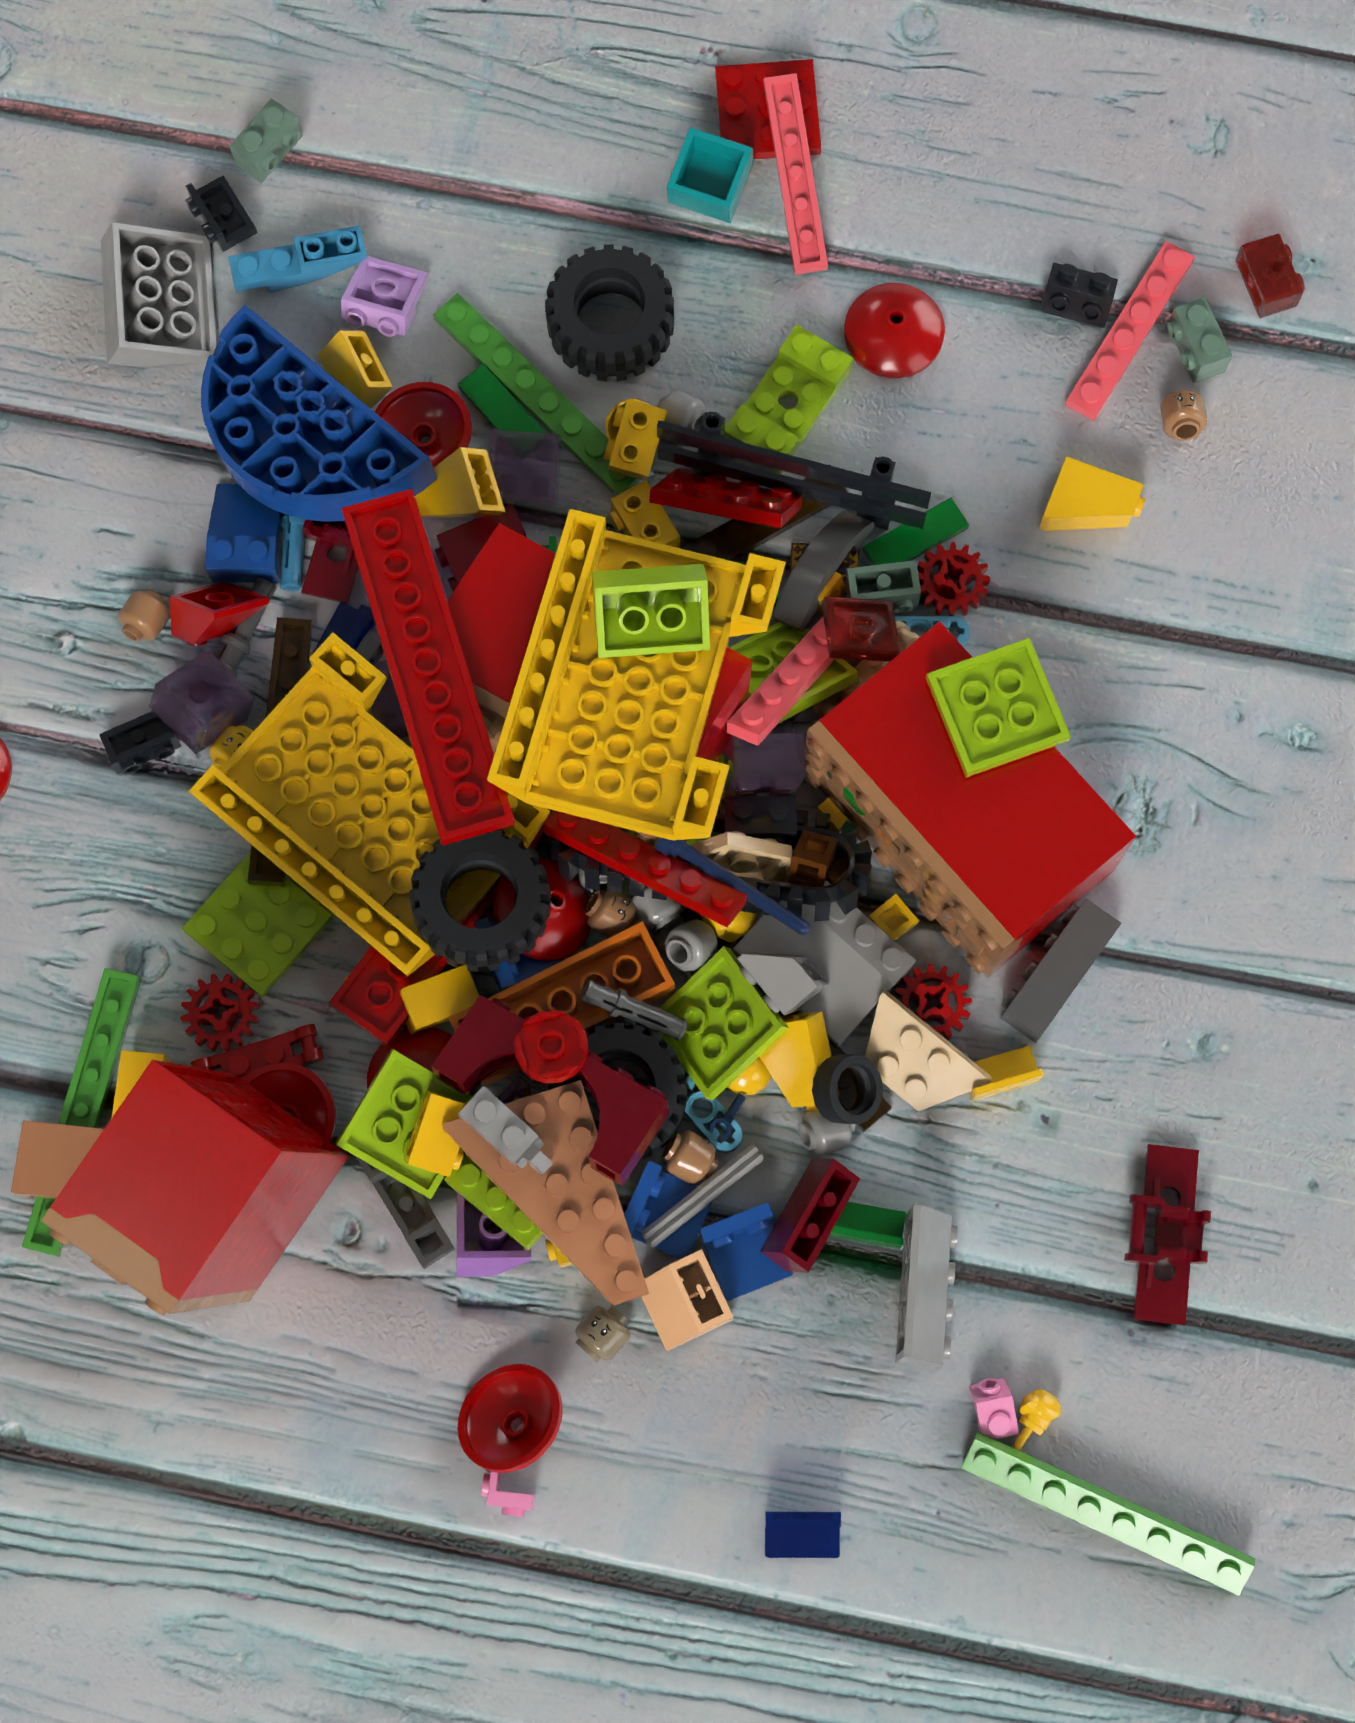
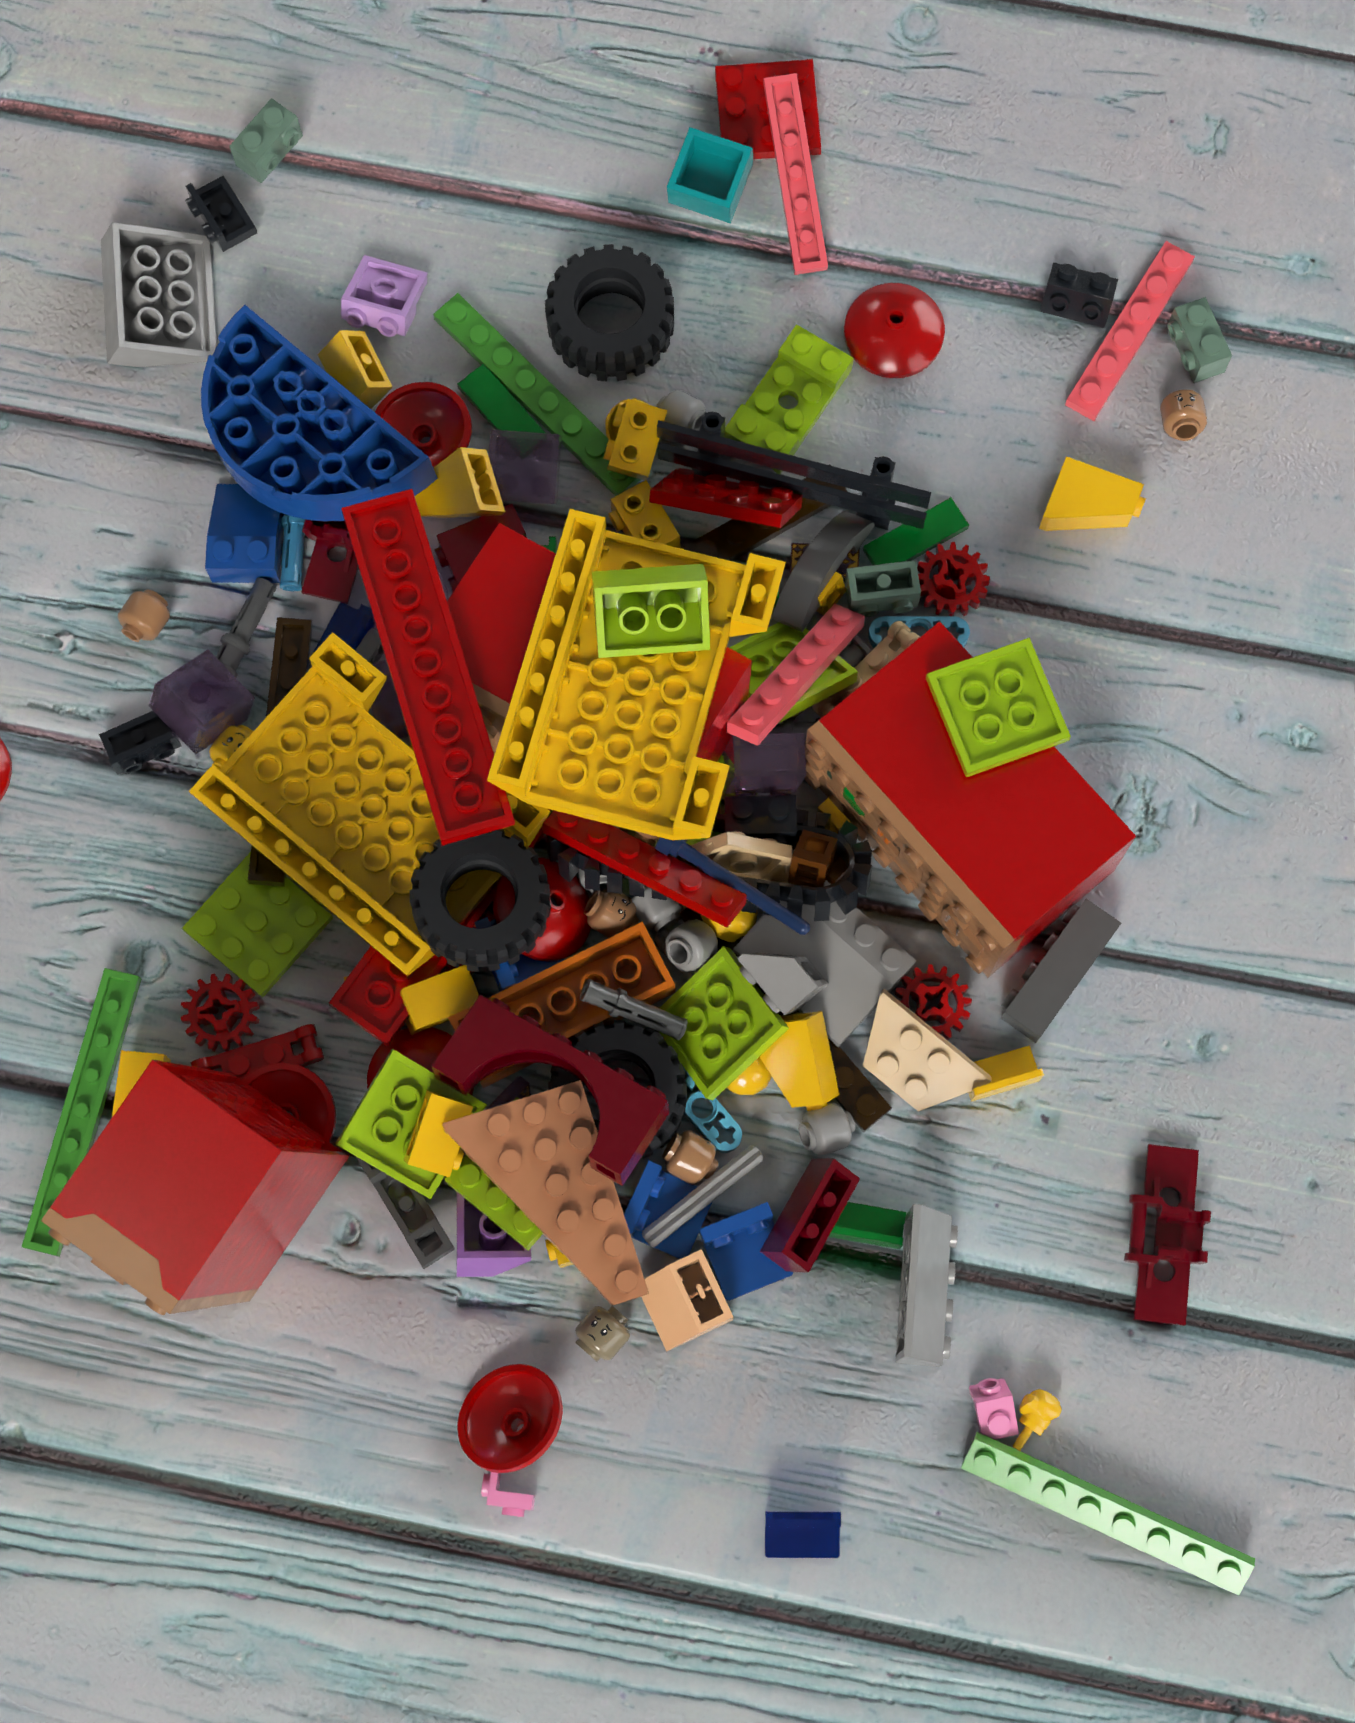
nougat panel [11,1120,104,1199] -> none
red slope [170,581,269,646] -> none
dark azure slope [228,225,367,292] -> none
light grey hinge [458,1086,553,1176] -> none
red tile [514,1010,589,1084] -> none
dark blue hand [710,1094,746,1140] -> none
black tyre [812,1054,883,1124] -> none
clear red plate [822,596,901,662] -> none
yellow plate [868,894,919,942] -> none
clear red brick [1235,233,1305,318] -> none

